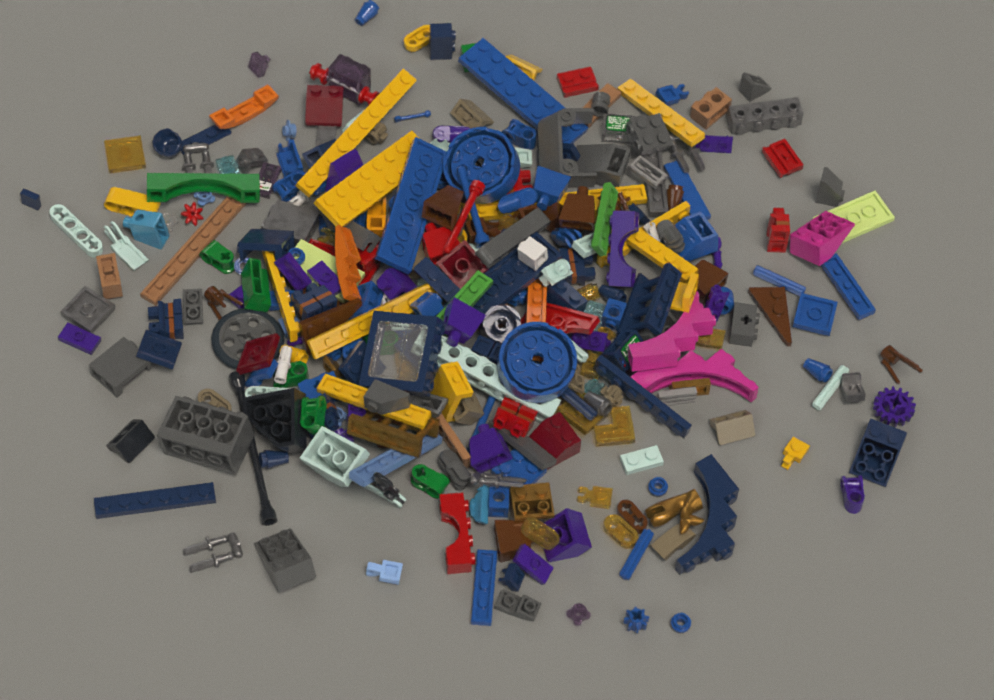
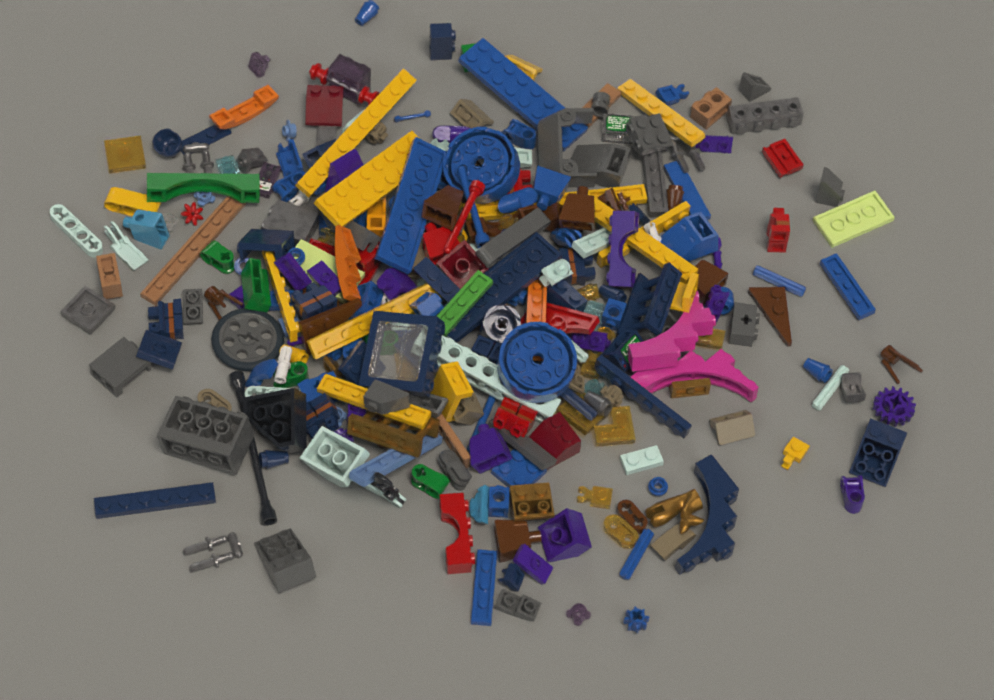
dark blue tile [20,188,41,211] -> none
dark purple plate [58,322,101,355] -> none
black panel [106,419,155,463] -> none
dark red plate [236,333,280,375] -> none
green piece [300,396,327,435] -> none
light blue plate [366,560,403,585] -> none
yellow plate [404,25,430,52] -> none
dark purple torso [443,297,486,347] -> none
flat silver piece [470,472,527,488] -> none
white brick [517,236,548,271] -> none
clear yellow plate [521,517,560,550] -> none
red plate [557,66,599,98] -> none
dark blue tile [562,143,581,161] -> none
bright green plate [591,182,619,256] -> none
light grey tile [628,155,668,189] -> none
dark grey arm [656,220,685,253] -> none
light grey tile [657,387,697,406] -> none
blue plate [671,613,691,633] -> none
dark pink slope [790,211,855,266] -> none
blue plate [793,293,838,336] -> none

